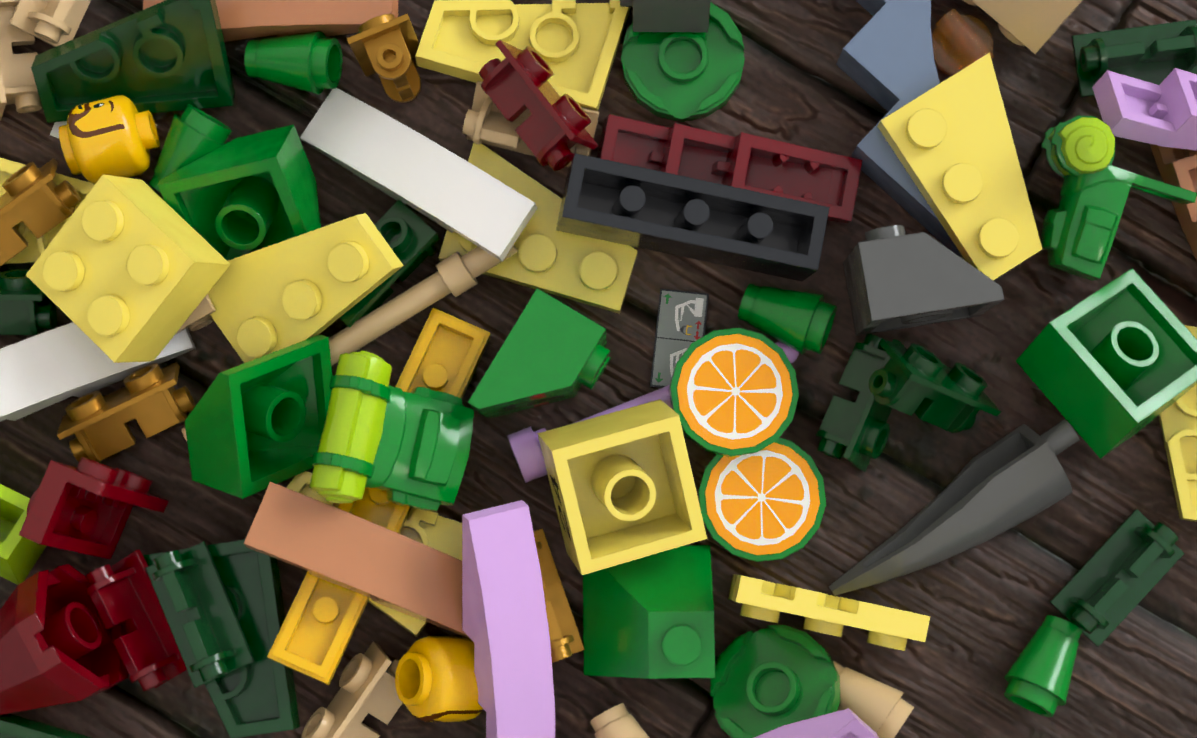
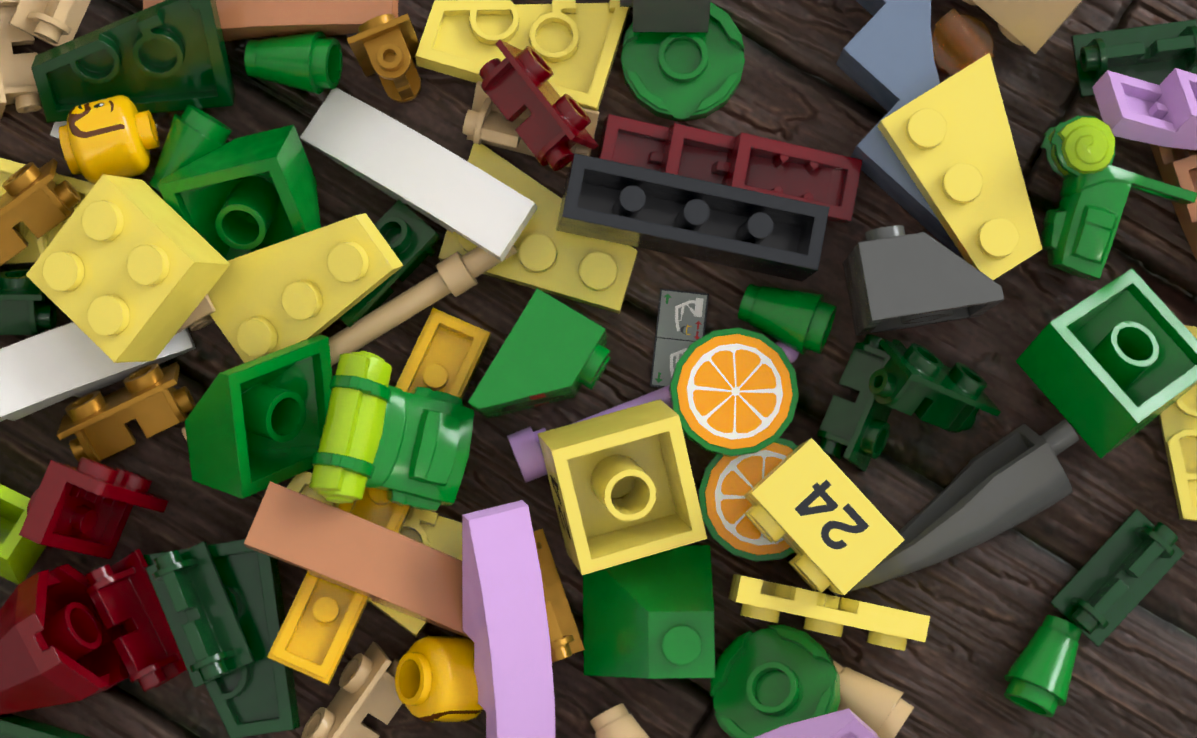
none -> light yellow brick [744,438,905,595]

